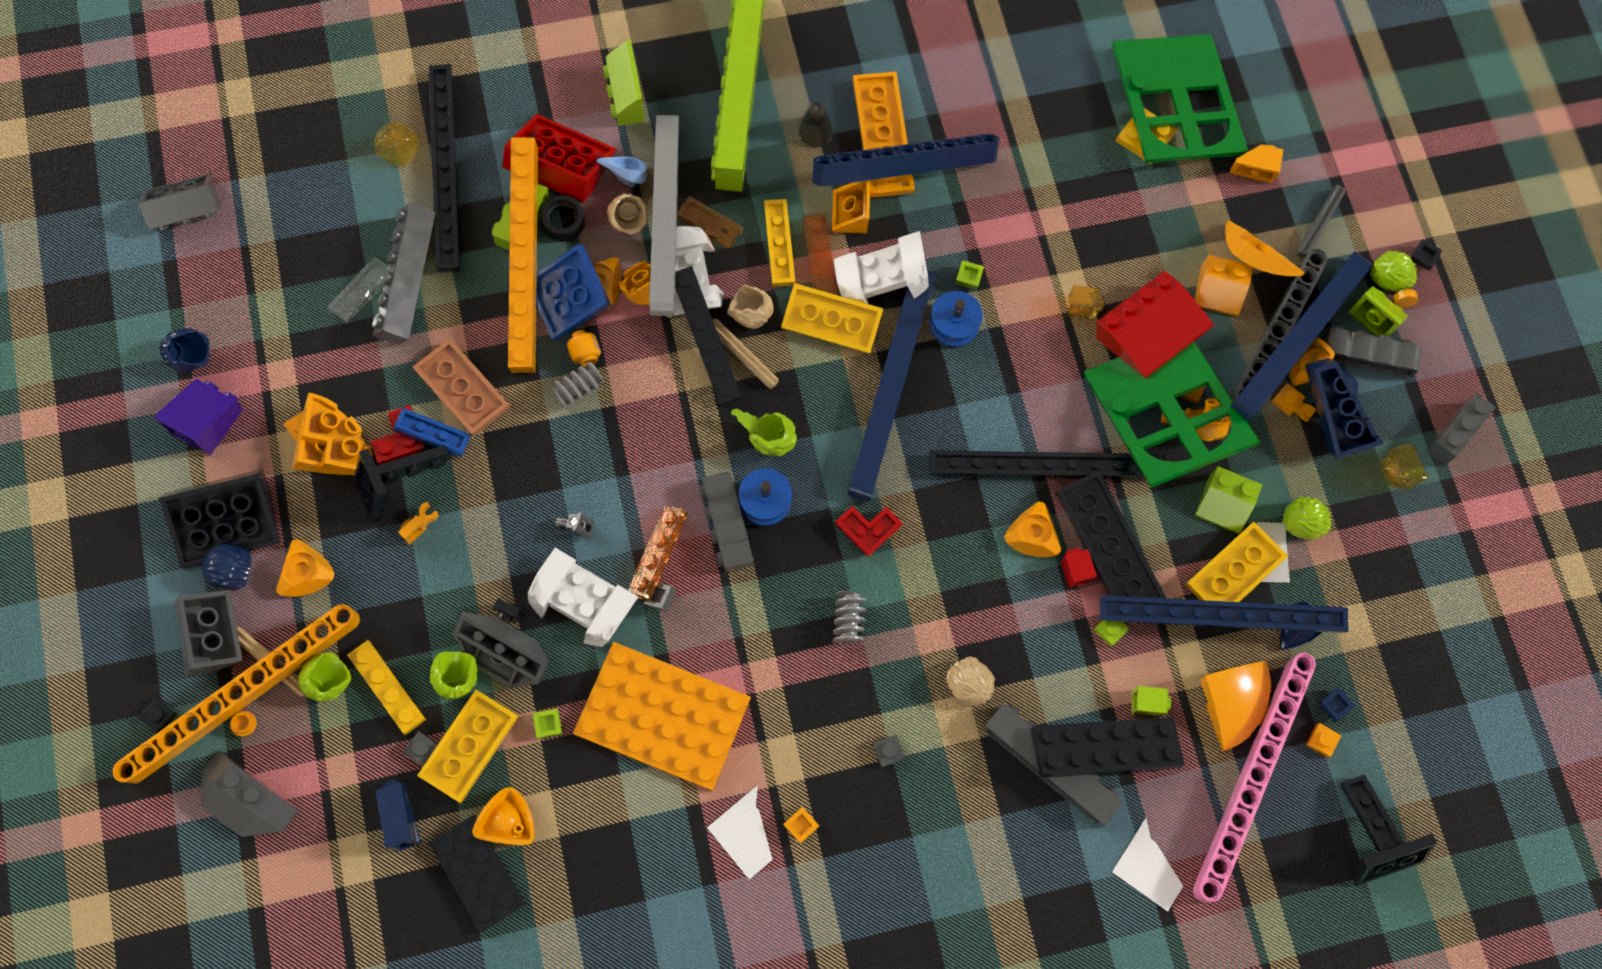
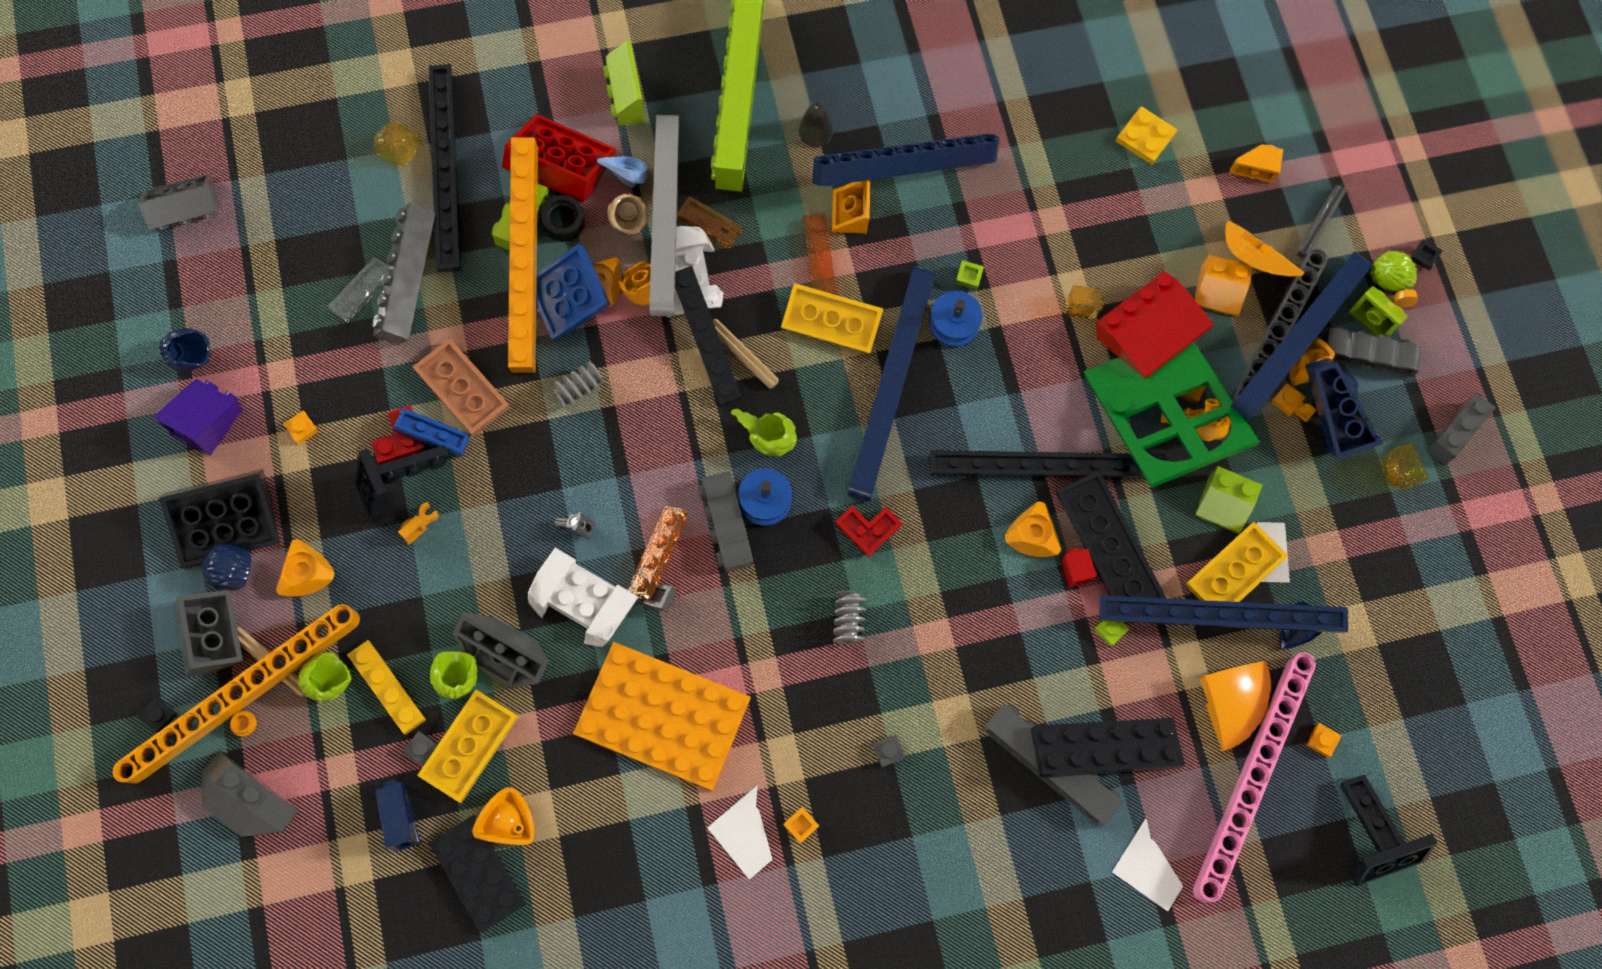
light orange brick [292,392,372,475] -> none
black plate [493,598,523,623] -> none
lime plate [533,708,563,739] -> none
light orange head [567,330,601,367] -> none
tan hair [727,285,773,329] -> none
yellow plate [764,199,795,287] -> none
white piece [834,231,929,304] -> none
light orange plate [852,72,915,198] -> none
tan hair [946,656,995,706] -> none
green door [1112,34,1249,163] -> none
lime brick [1132,686,1171,717] -> none
lime hair [1282,496,1331,540] -> none
dark blue plate [1318,687,1355,723] -> none

